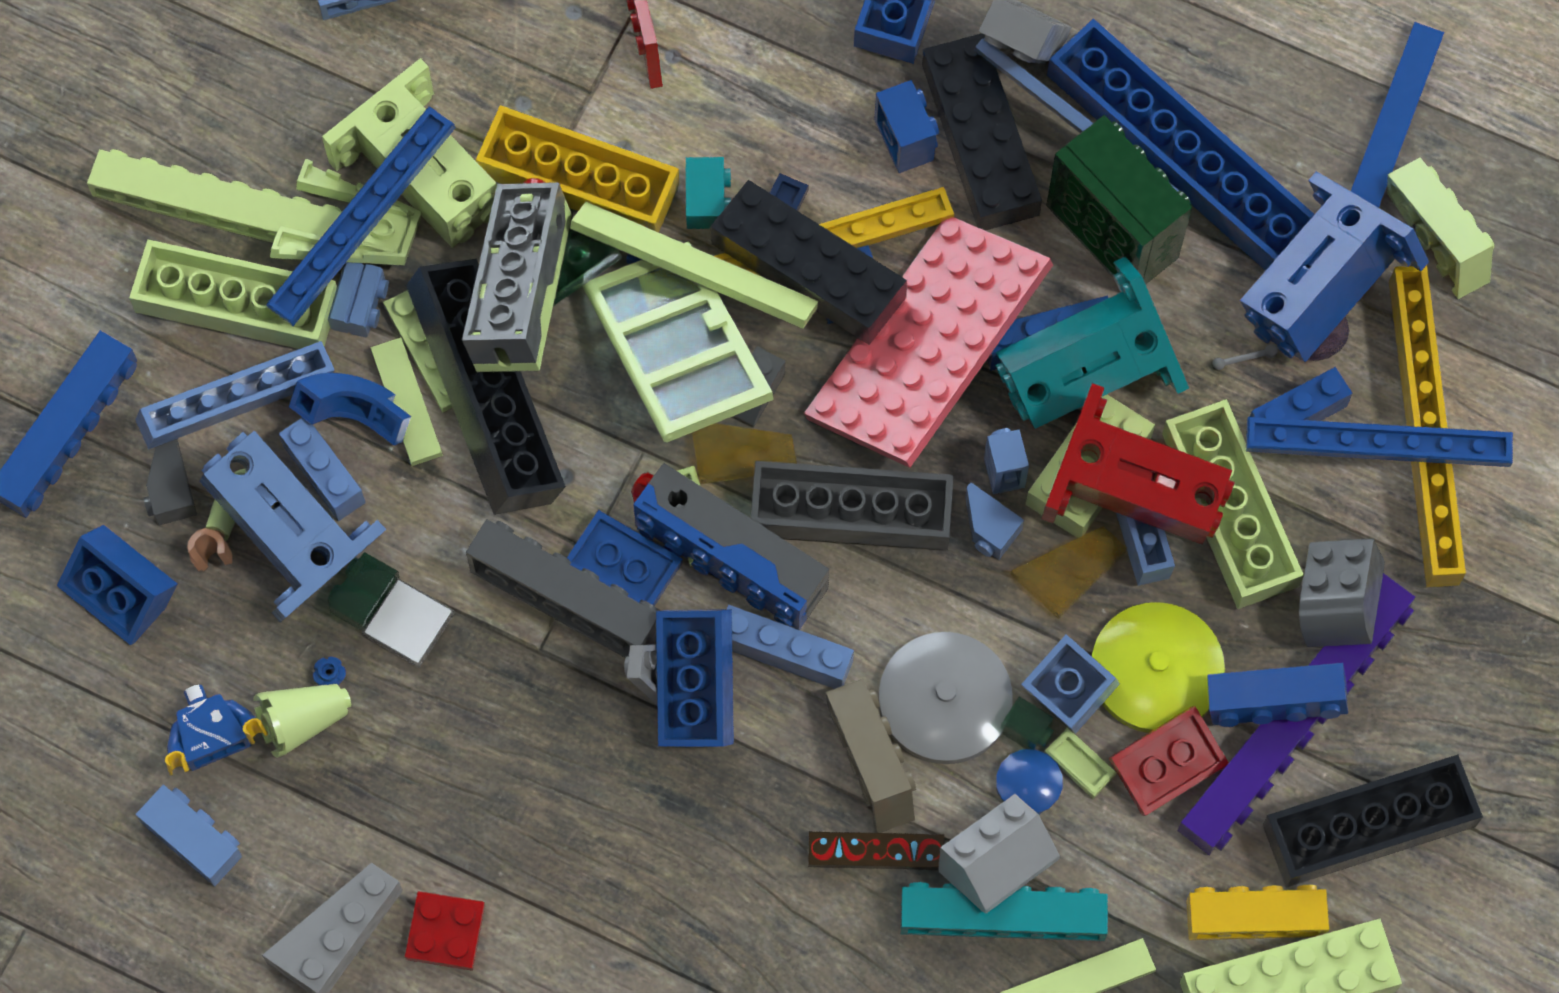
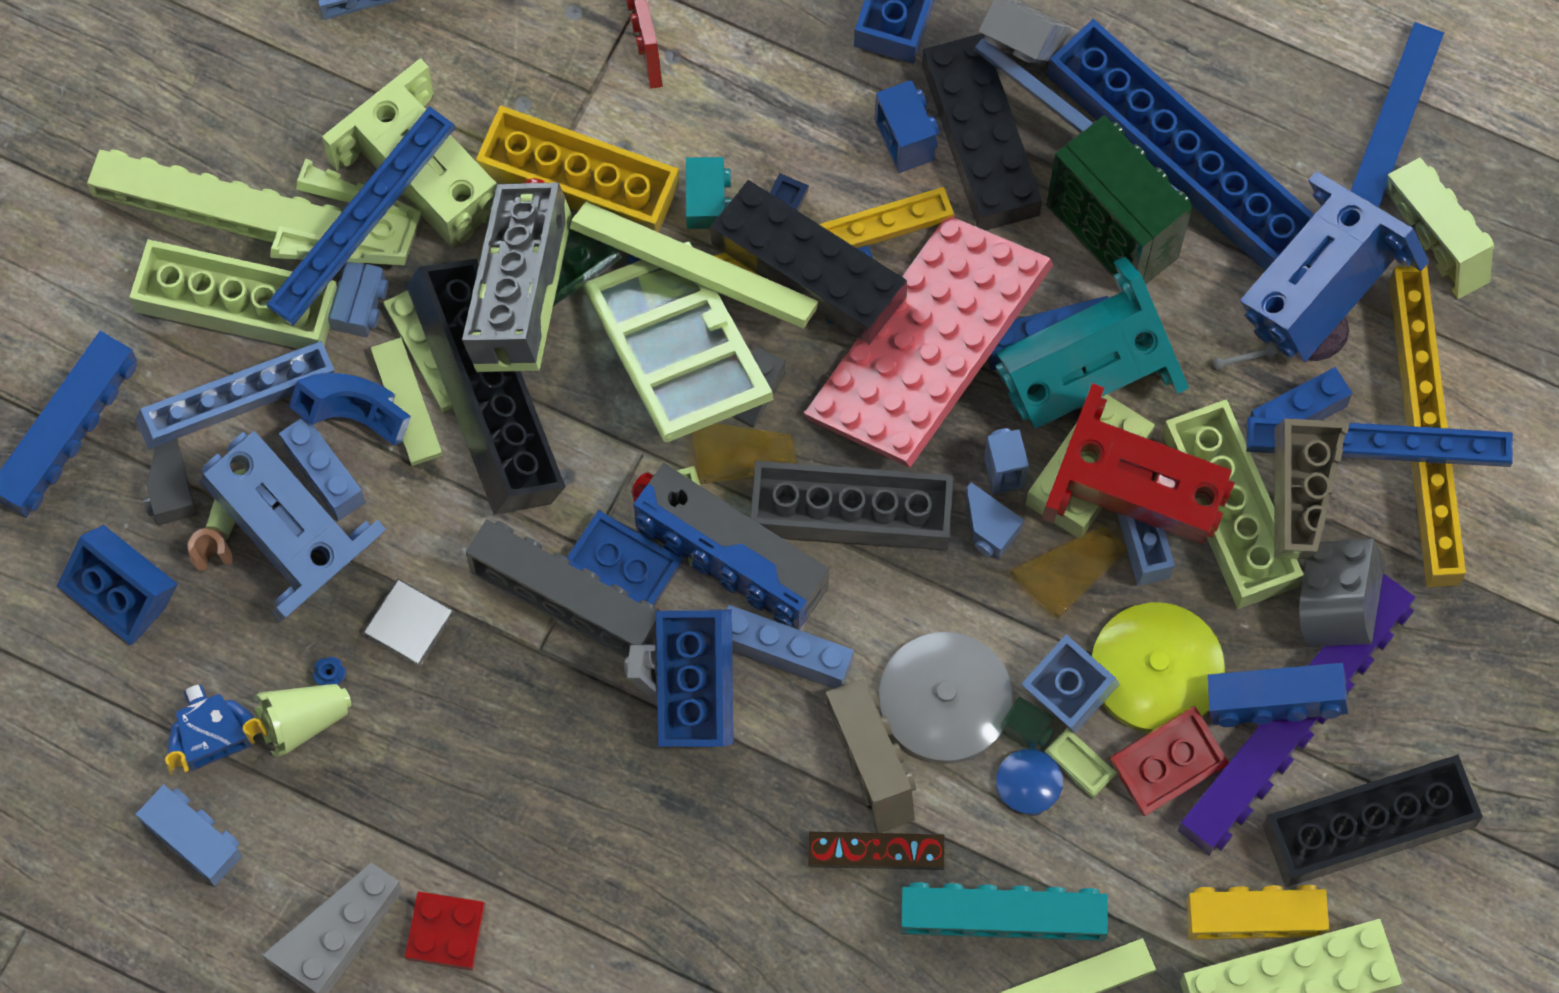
clear green brick [328,552,400,632] -> none
light grey slope [939,794,1060,914] -> none
none -> dark tan wedge [1274,418,1350,559]

